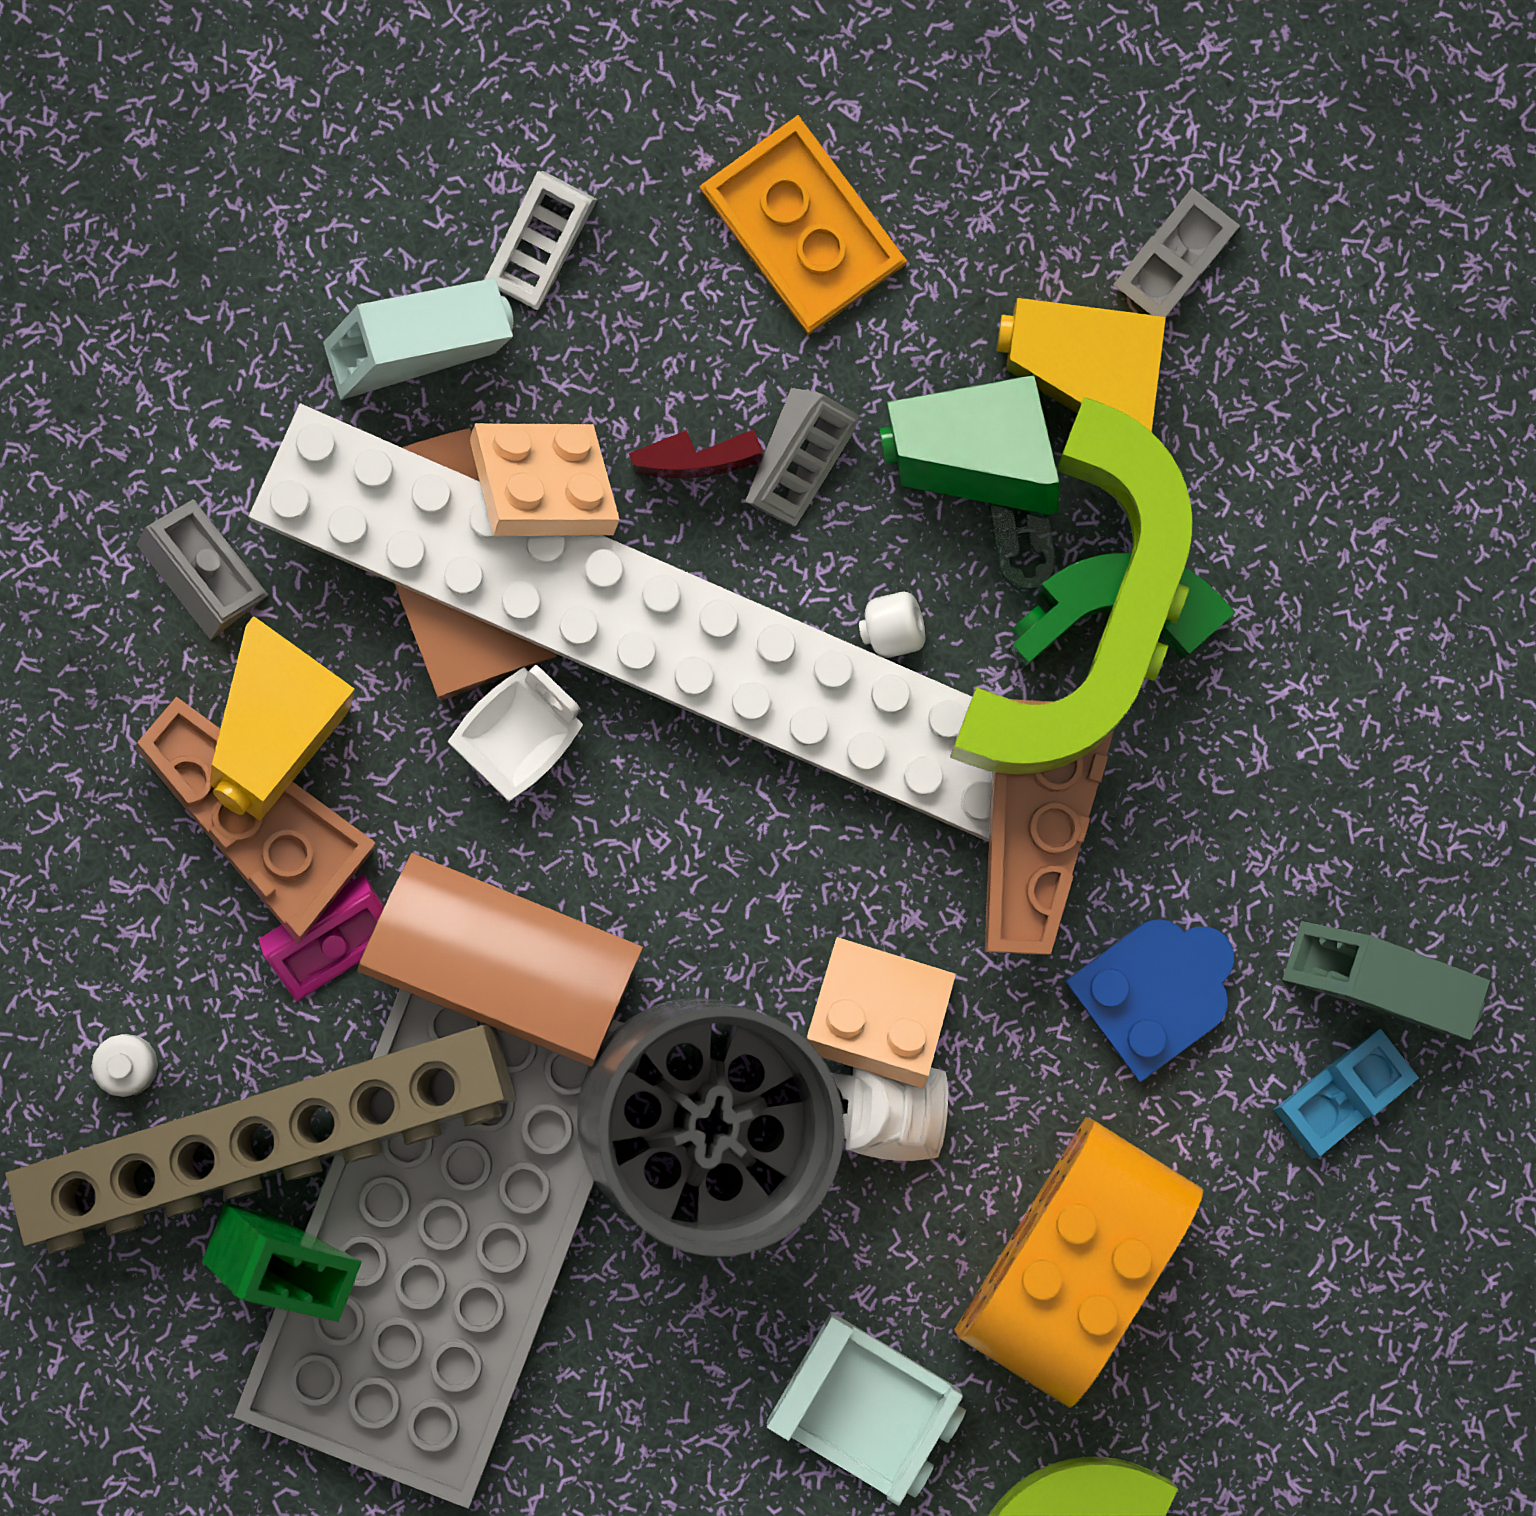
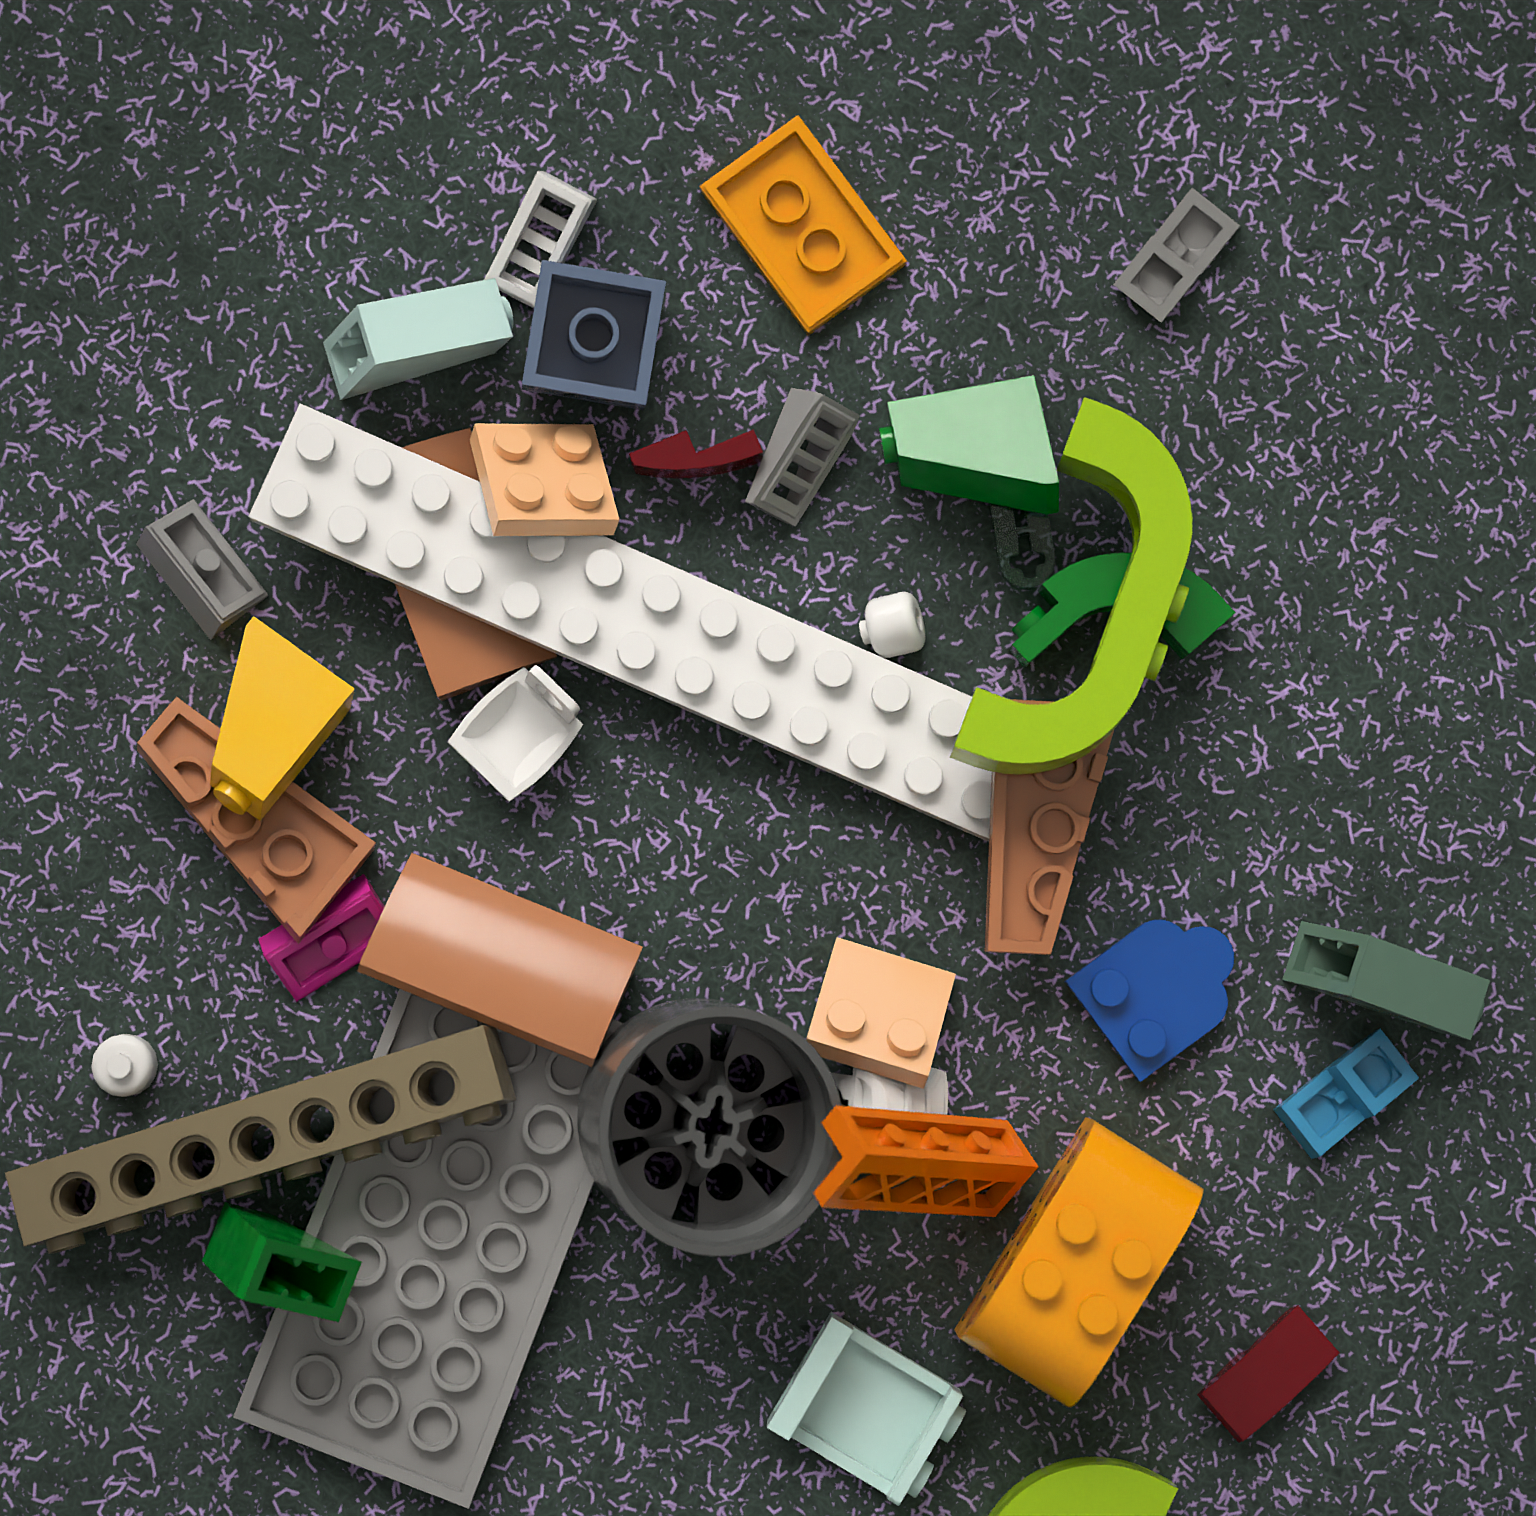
yellow slope [997,298,1166,432] -> none
none -> sand blue brick [522,260,666,410]
none -> orange fence [813,1105,1039,1217]
none -> dark red slope [1197,1305,1339,1443]

